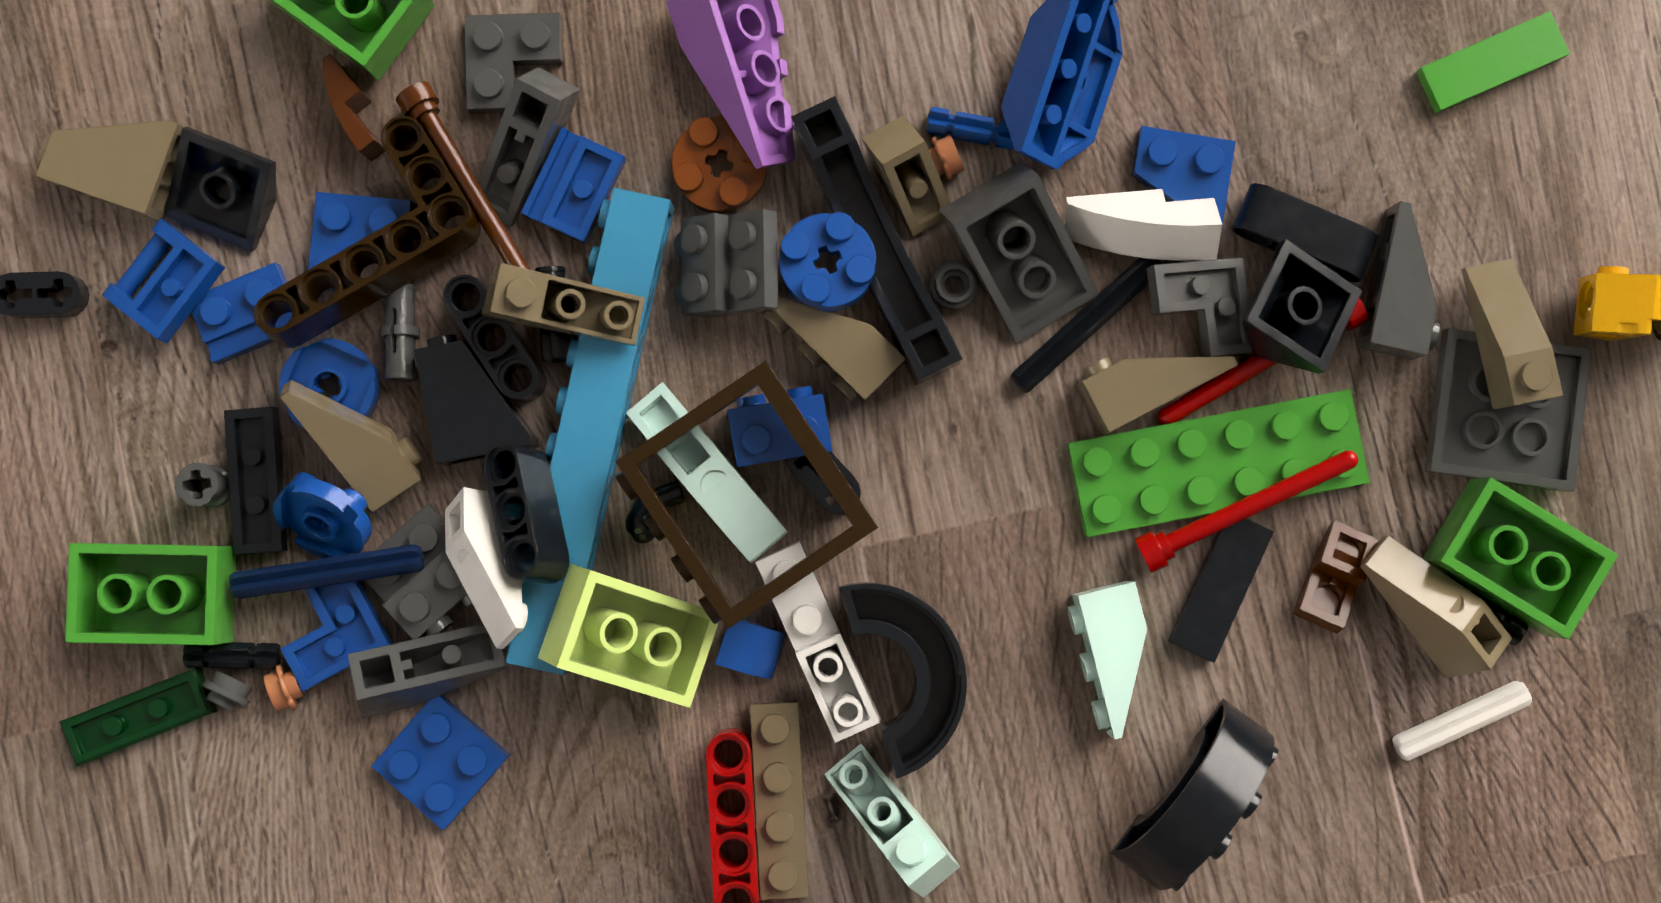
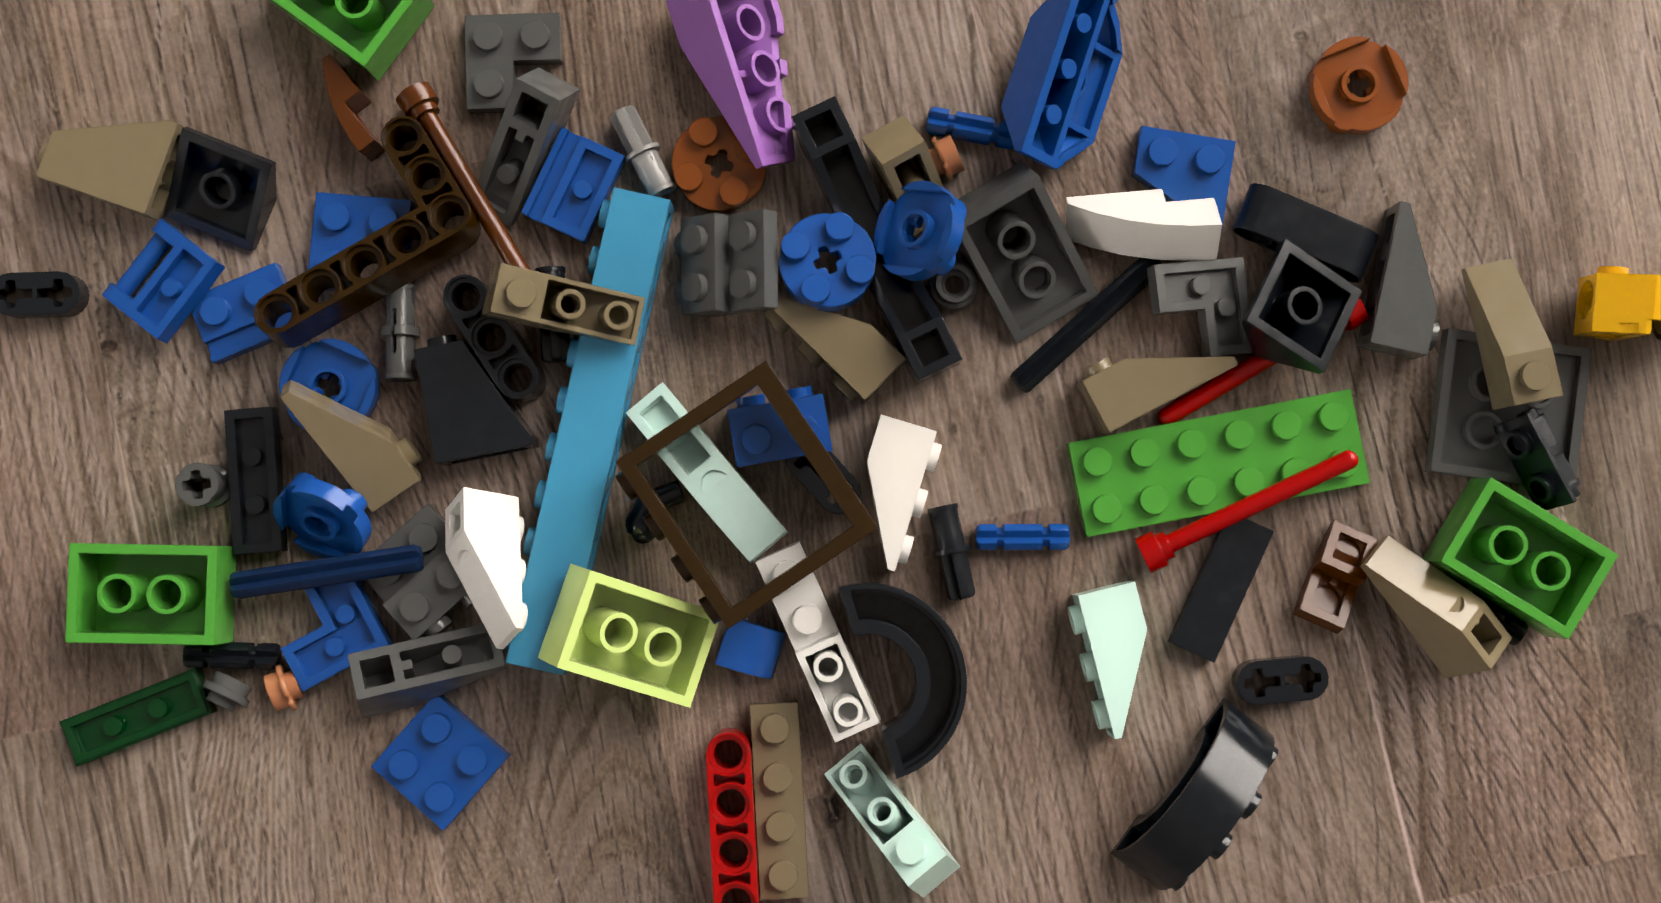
black beam [484,442,569,584] -> none
white axle [1392,681,1532,761] -> none
bright green tile [1416,11,1570,114] -> none
none -> light grey axle [610,105,676,198]
none -> white slope [866,414,942,572]
none -> blue plate [874,181,967,281]
none -> black axle [927,503,975,601]
none -> blue axle [975,524,1070,550]
none -> black beam [1232,655,1329,705]
none -> dark orange plate [1308,36,1409,135]
none -> black hinge [1493,407,1581,510]

